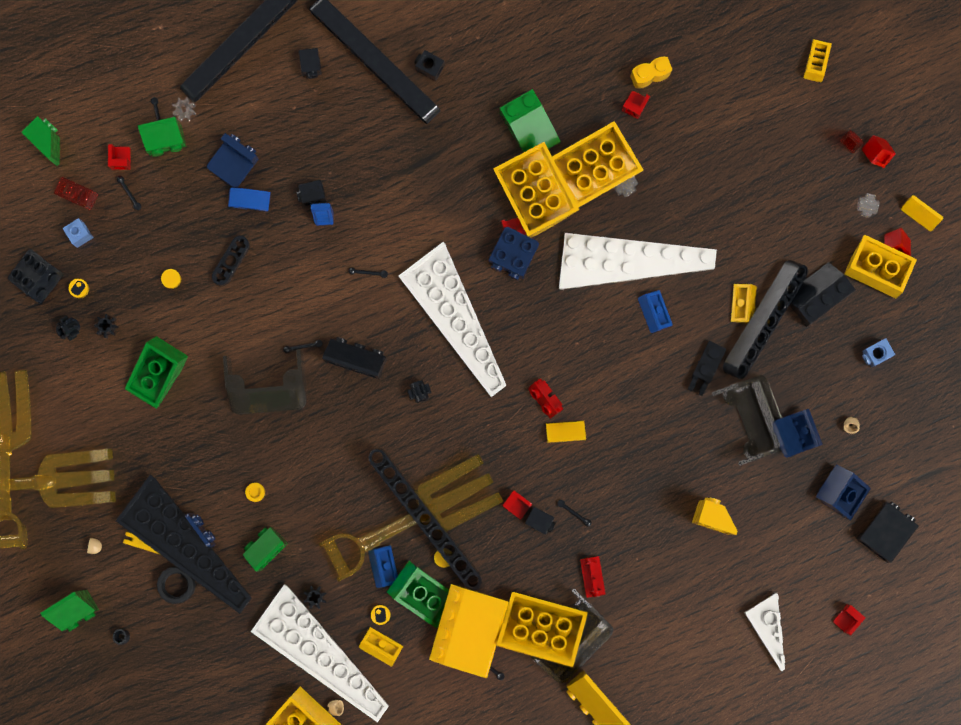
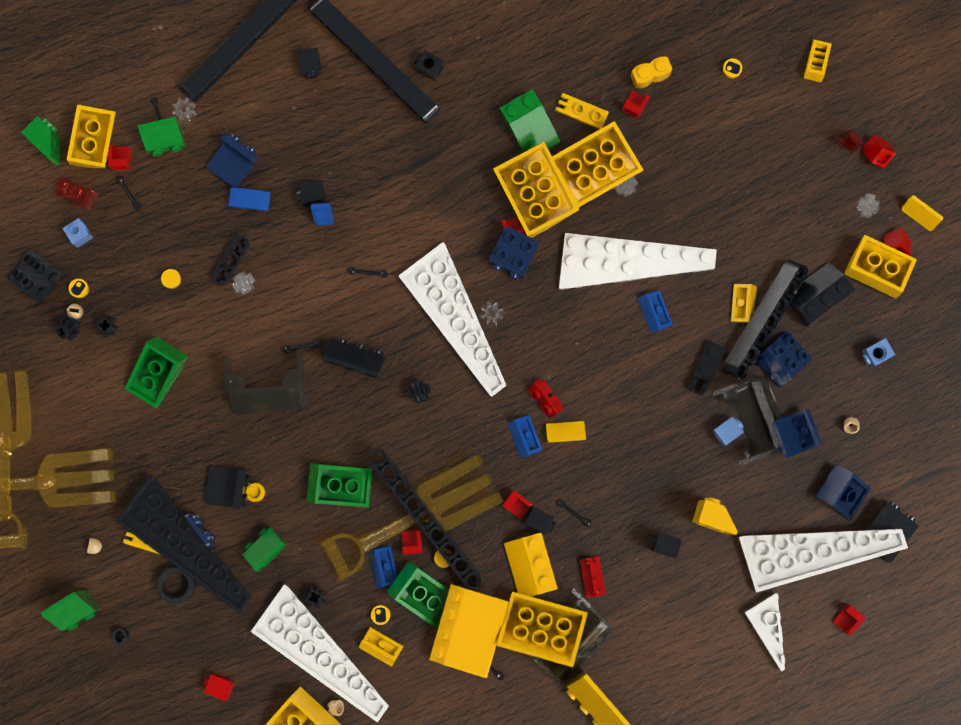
none -> yellow slope [67,105,116,168]
none -> tan hinge [67,303,83,319]
none -> red brick [203,673,236,701]
none -> black bracket [205,466,251,509]
none -> clear gear [231,271,256,295]
none -> green slope [306,463,372,507]
none -> red panel [402,530,423,555]
none -> clear gear [481,302,504,325]
none -> yellow slope [504,533,558,597]
none -> blue slope [508,415,543,458]
none -> yellow hinge [554,93,609,130]
none -> black brick [649,533,681,558]
none -> medium blue brick [712,417,744,447]
none -> yellow tile [723,58,742,78]
none -> white wing [739,529,908,592]
none -> dark blue bracket [756,332,812,388]

